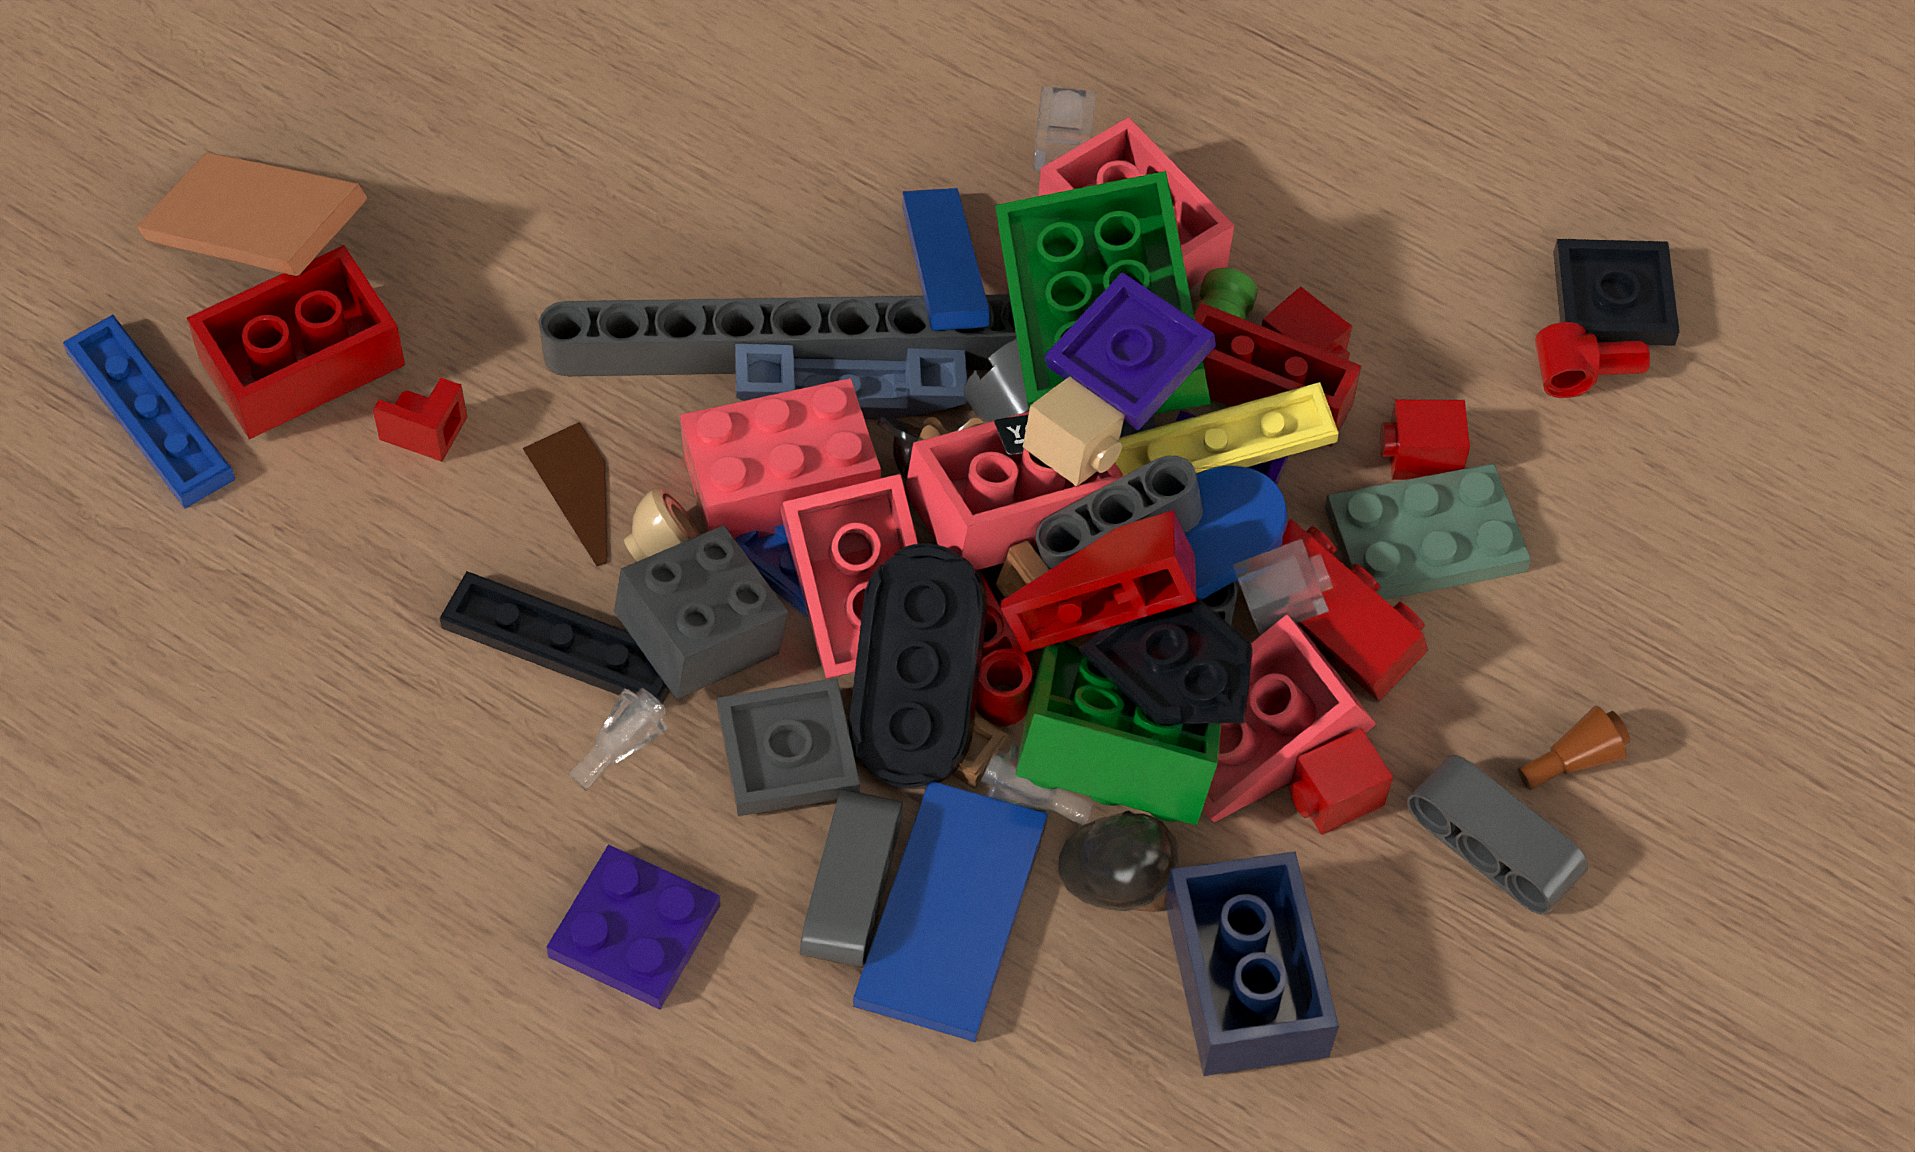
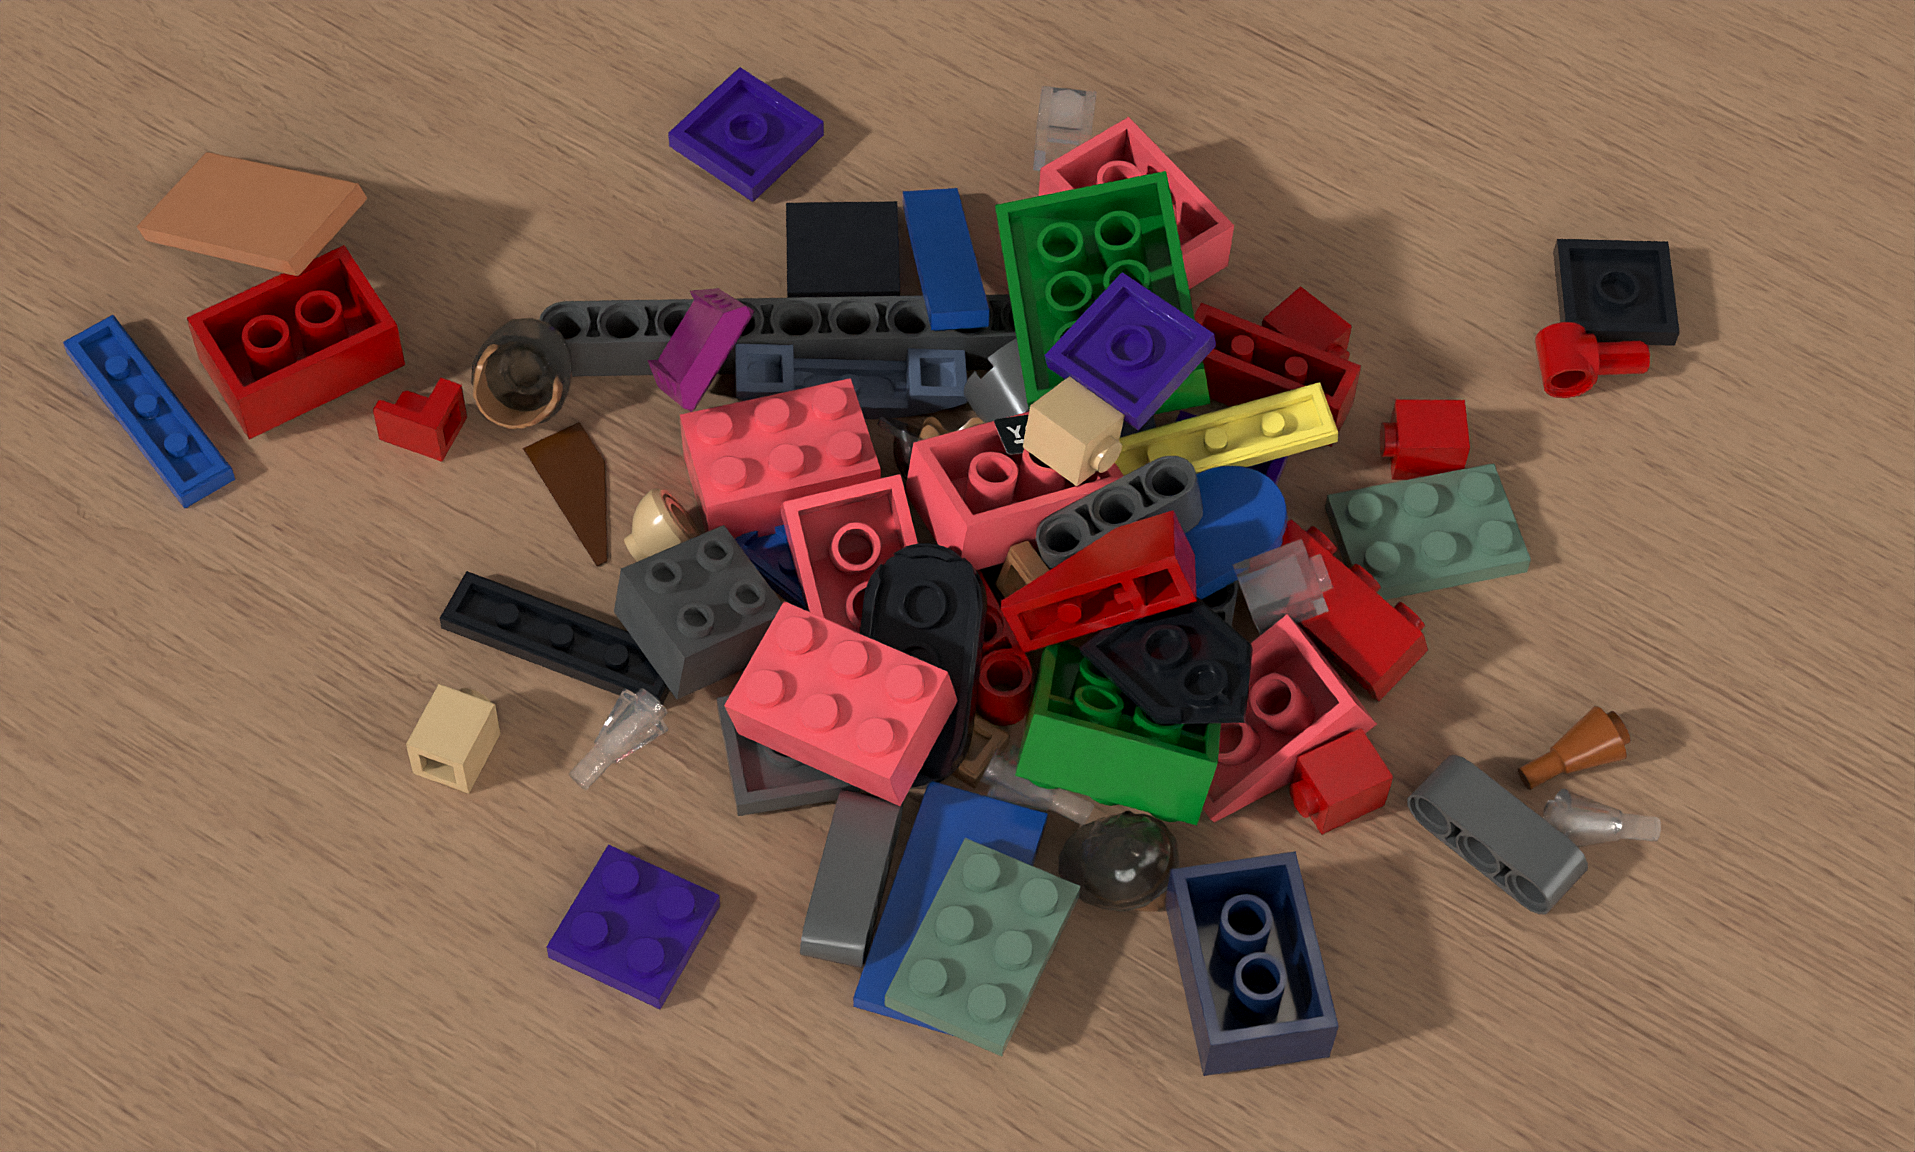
bright green wheel [1193,268,1258,321] -> none
none -> tan brick [406,684,501,794]
none -> clear smoke piece [471,318,573,429]
none -> magenta slope [647,288,755,412]
none -> dark purple plate [668,67,824,202]
none -> coral brick [724,601,958,806]
none -> black tile [786,201,900,298]
none -> sand green plate [885,838,1081,1057]
none -> clear cone [1543,789,1661,847]

